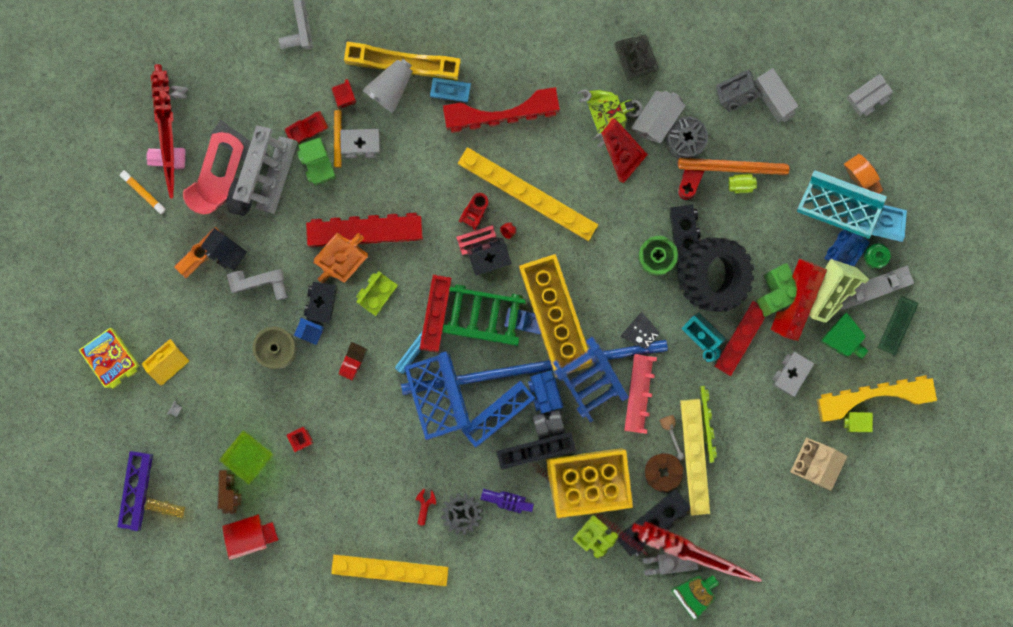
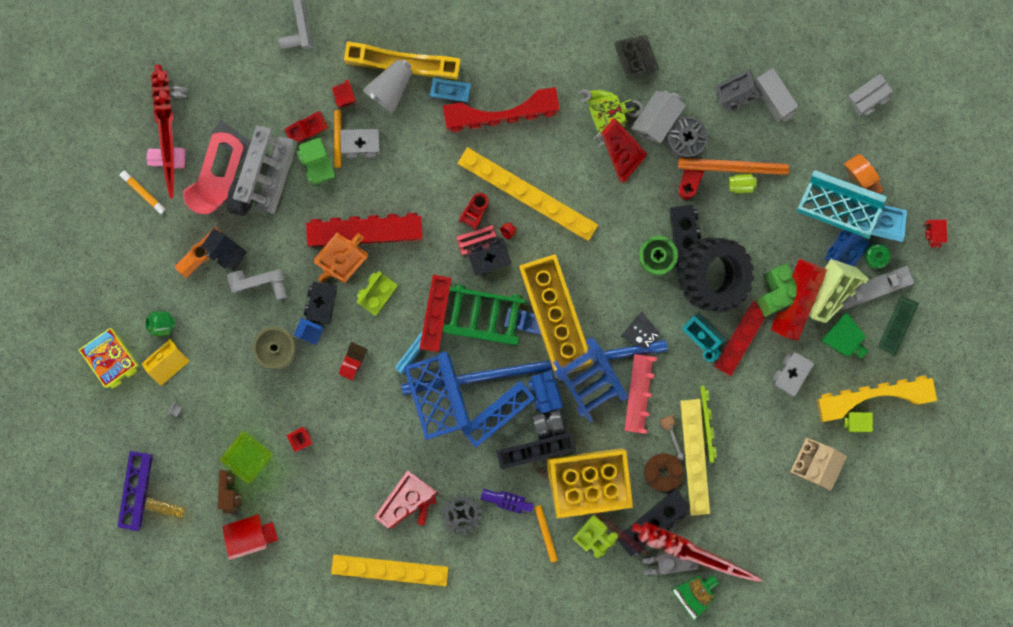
none -> green head [145,311,175,336]
none -> wing [374,470,438,529]
none -> light orange bar [534,505,558,562]
none -> red brick [924,219,948,248]

